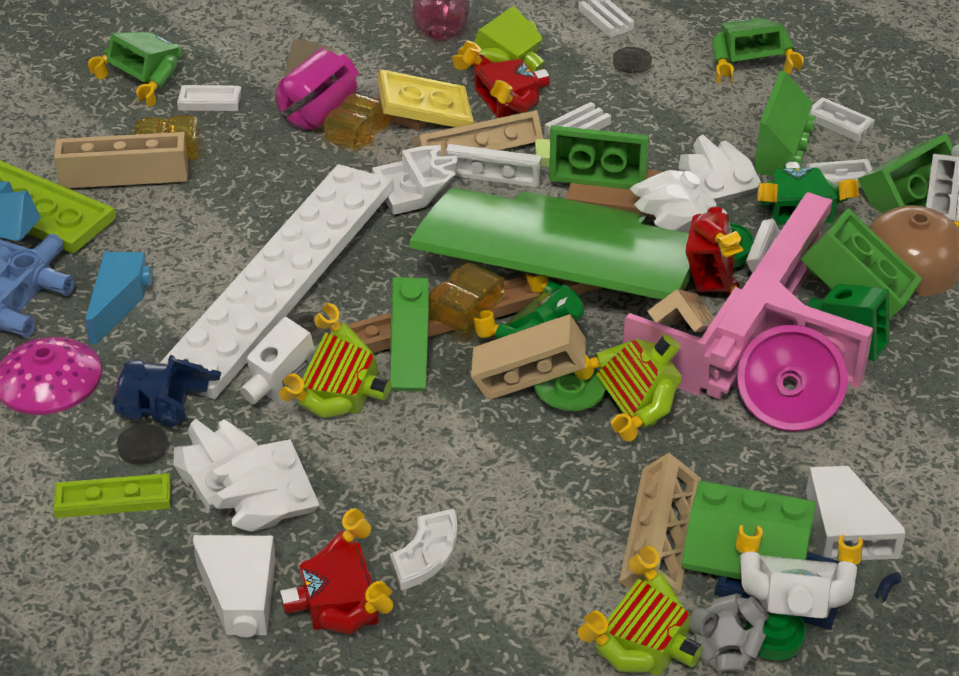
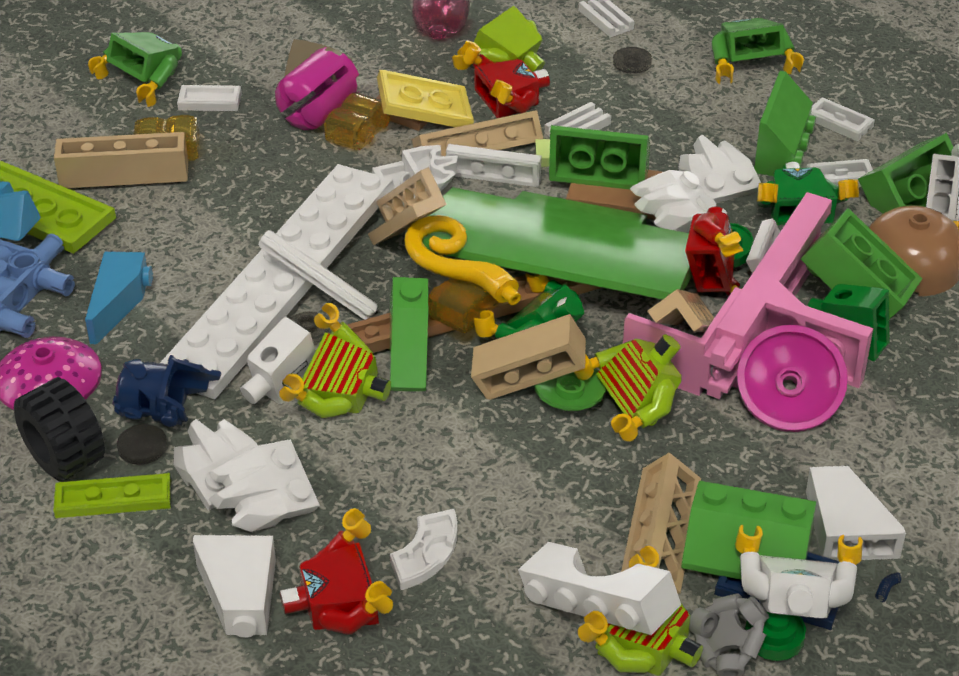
none -> black tyre [14,377,105,481]
none -> white axle [258,230,378,320]
none -> tan fence [368,167,447,245]
none -> yellow plant [404,215,521,305]
none -> white arch [518,542,681,635]

